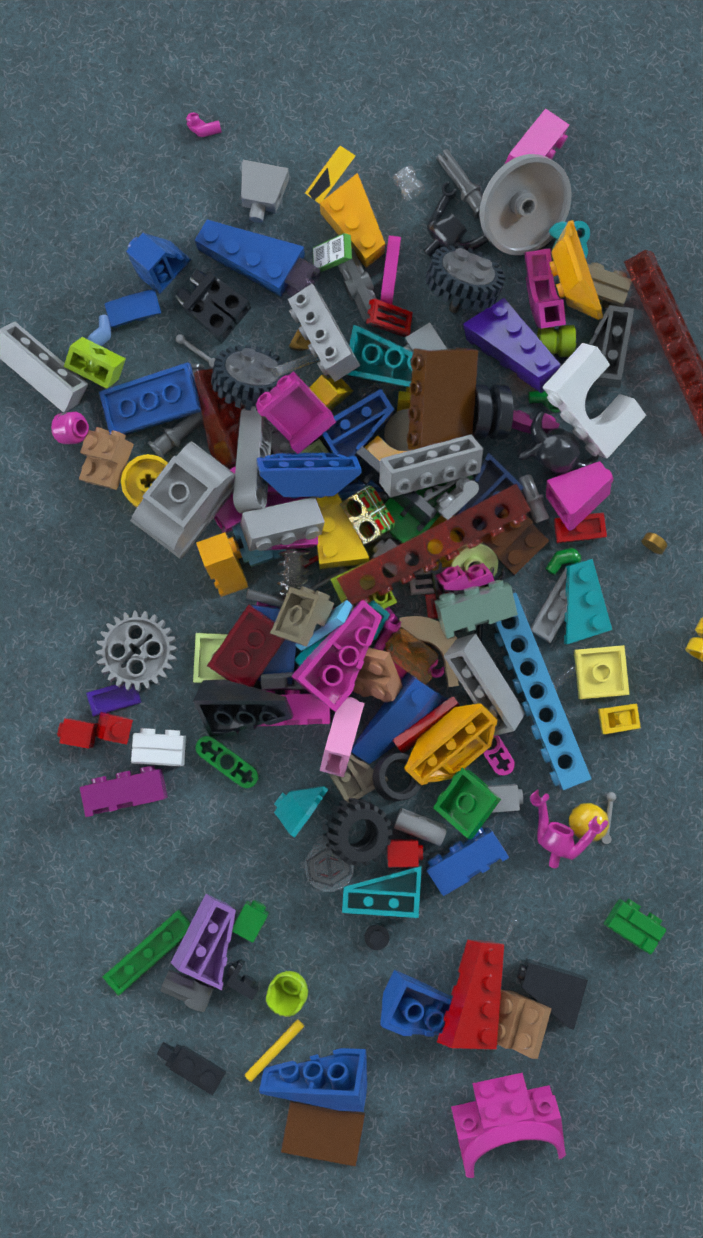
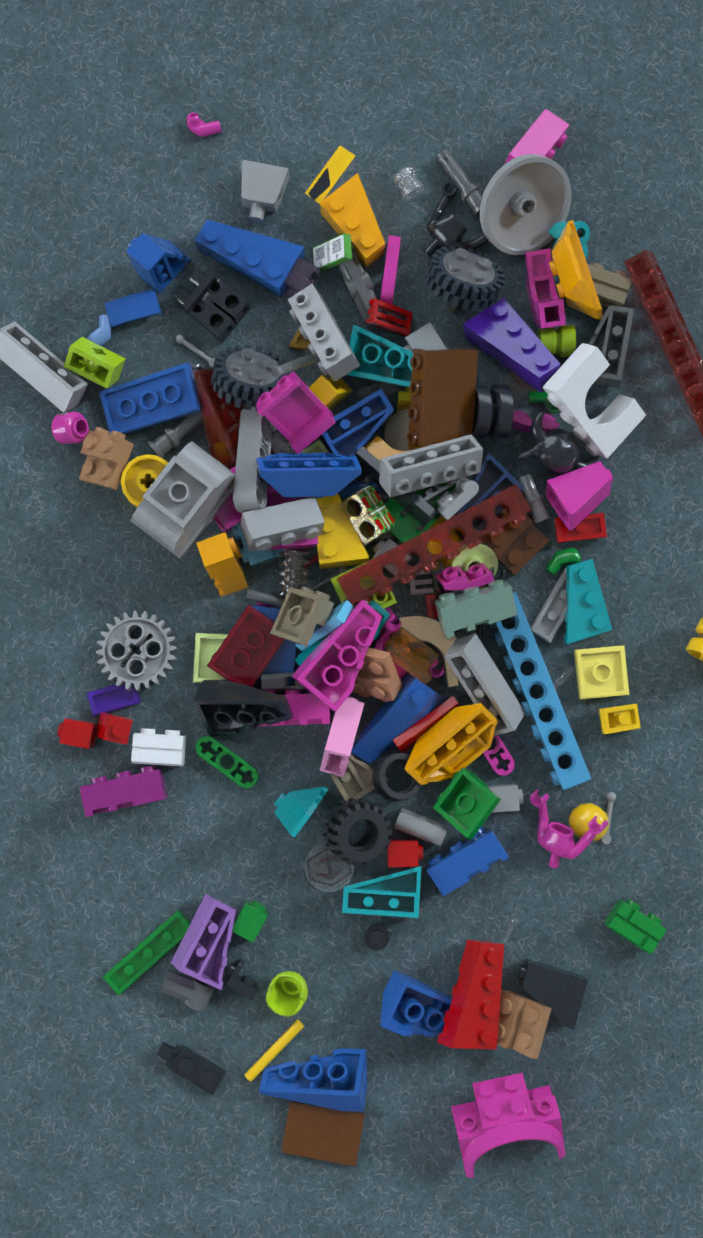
pearl gold tile [641,532,667,554] -> none

